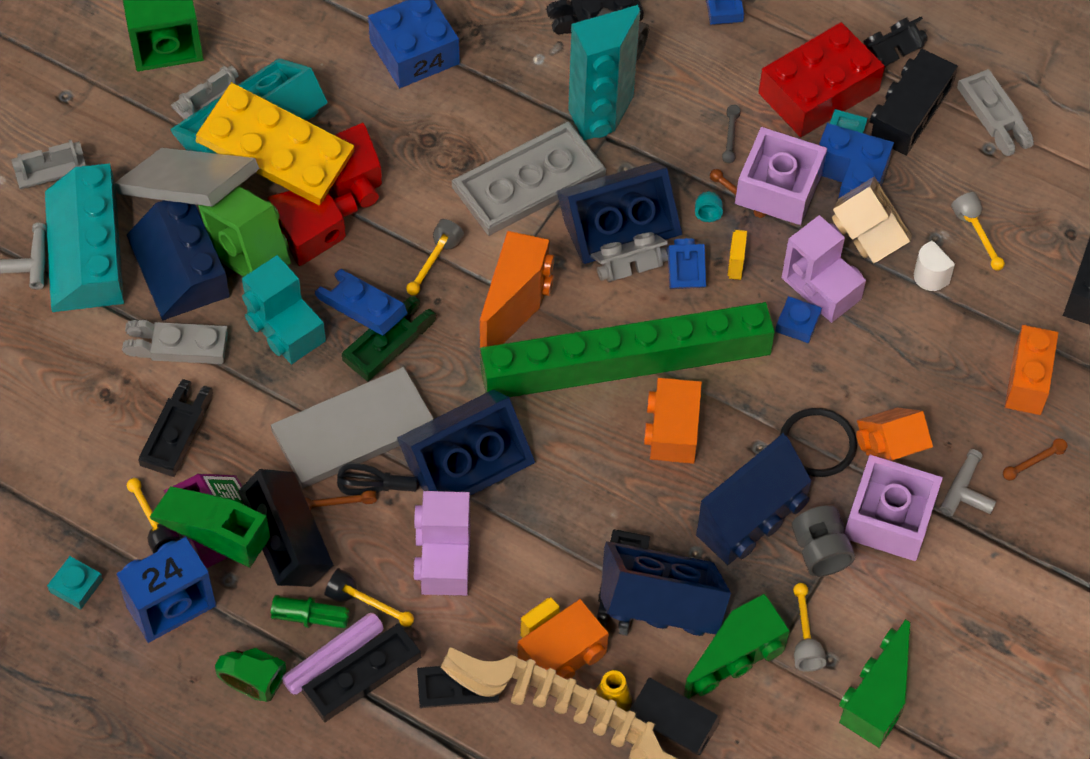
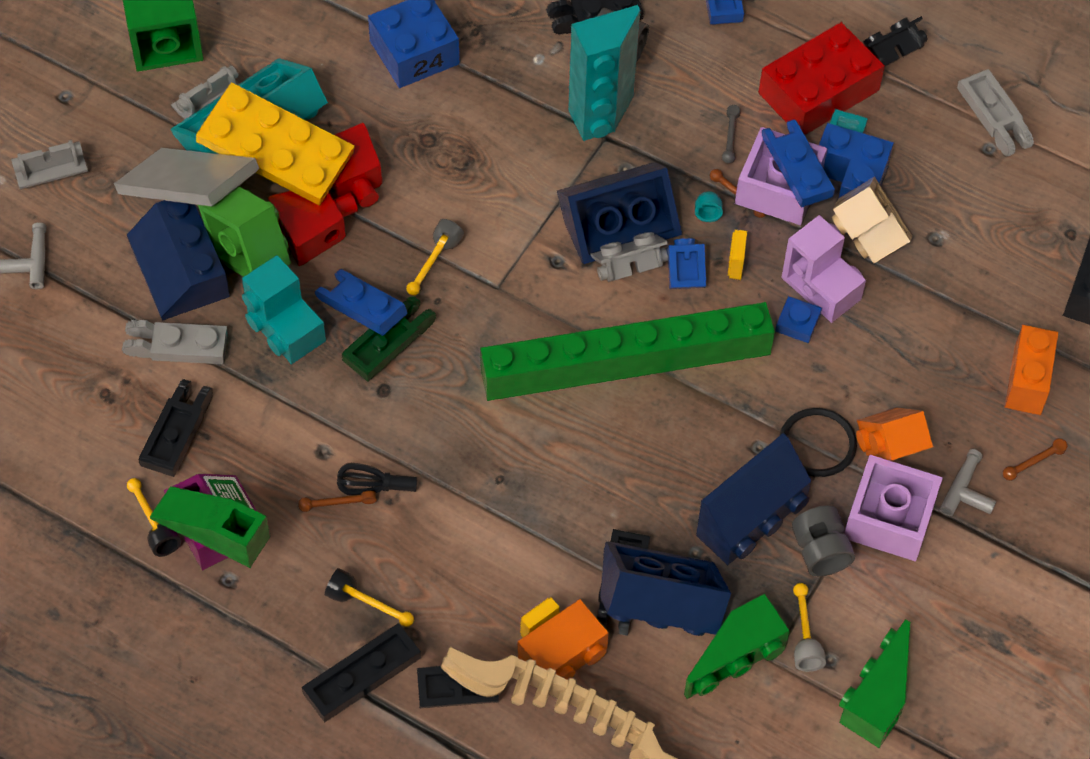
teal slope [45,163,124,312] -> none
teal plate [47,556,103,610] -> none
blue brick [116,537,216,643] -> none
green rock [215,648,287,702] -> none
black brick [238,469,334,587] -> none
light grey tile [271,367,433,489] -> none
green axle [271,594,350,628] -> none
lavender axle [282,613,383,695] -> none
dark blue slope [397,389,535,496] -> none
lavender brick [414,491,470,596] -> none
light grey tile [452,121,606,236] -> none
orange slope [480,231,555,348] -> none
yellow cone [596,670,632,712] -> none
black hinge [630,677,719,756] -> none
orange brick [644,378,702,464] -> none
black brick [869,49,958,156] -> none
white brick [914,240,955,291] -> none
hinge [951,192,1005,271] -> none
none -> blue hinge [761,119,835,208]

